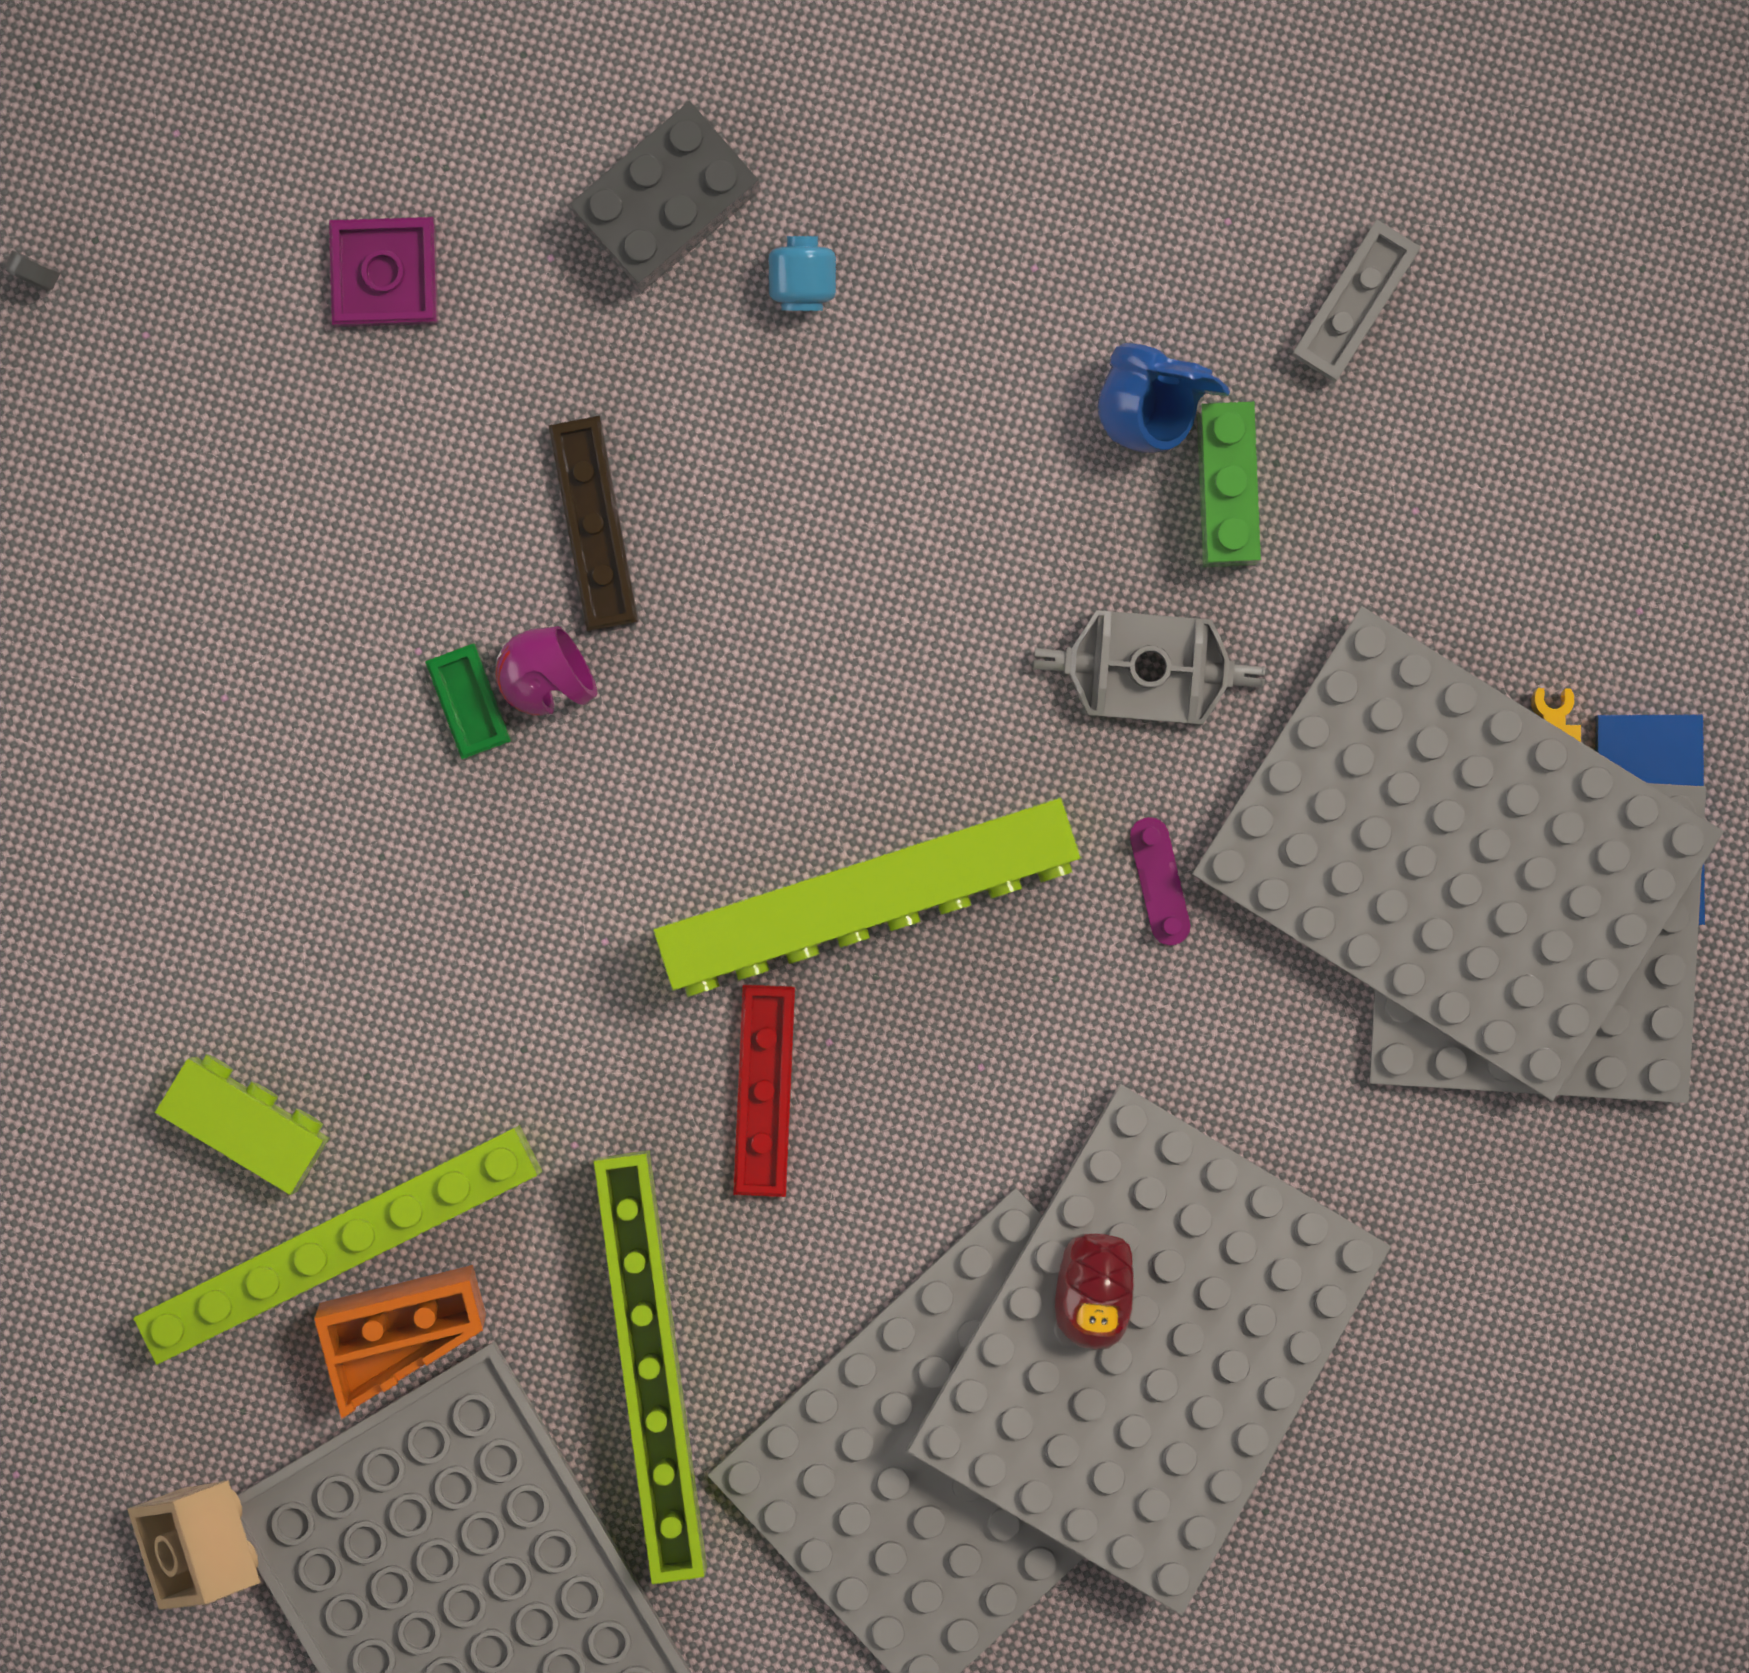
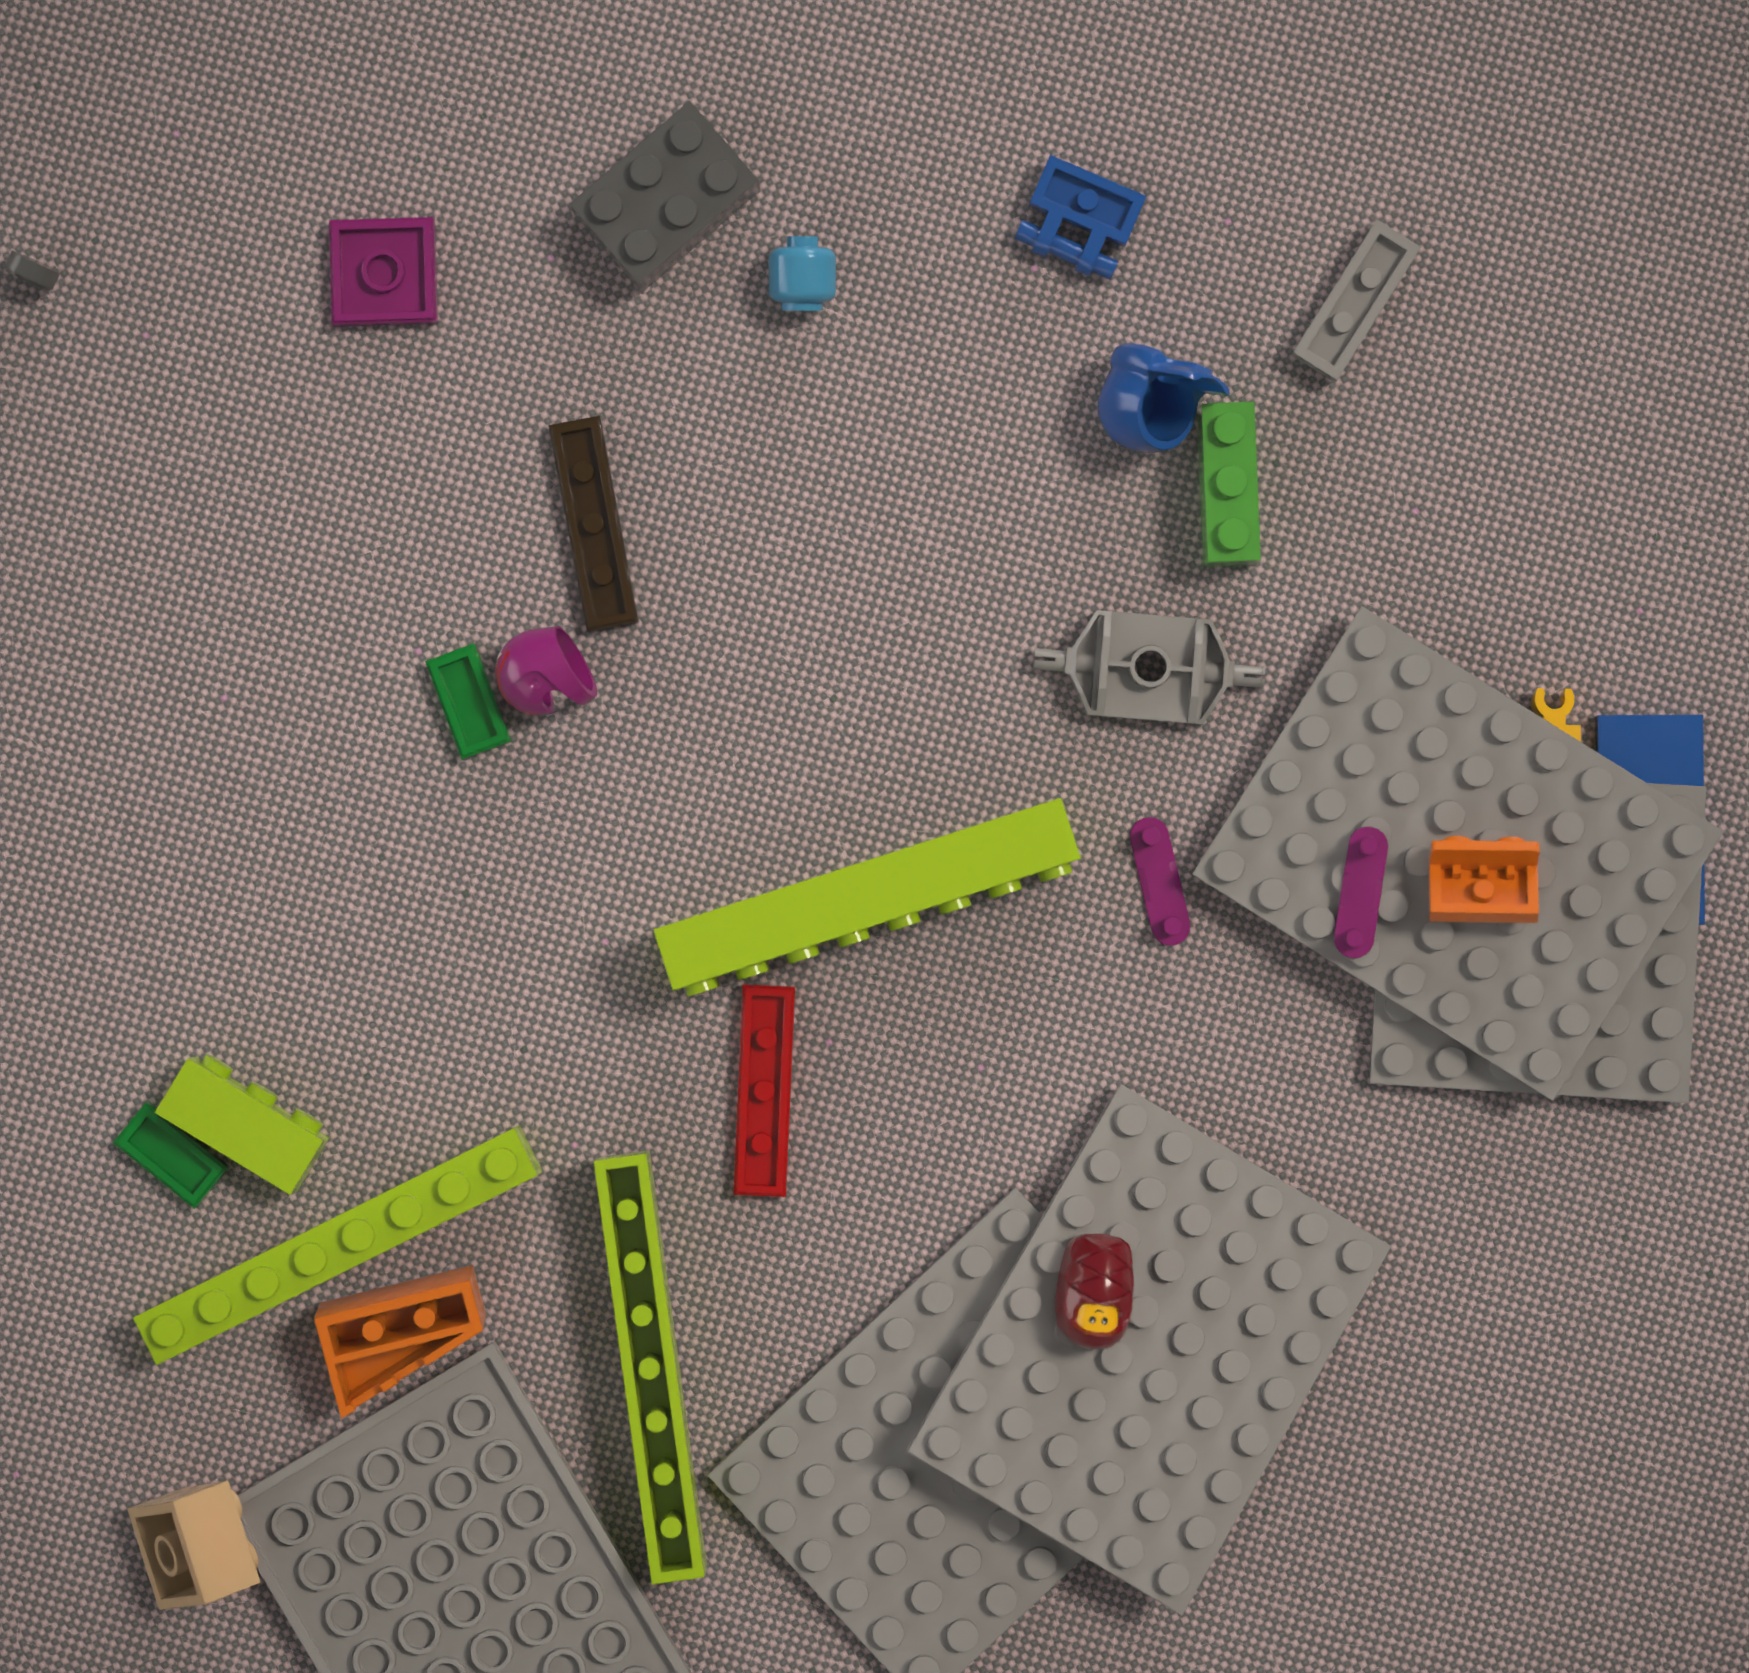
none -> green tile [113,1101,230,1209]
none -> blue plate [1014,155,1147,280]
none -> magenta piece [1334,827,1388,958]
none -> orange bracket [1428,836,1540,923]

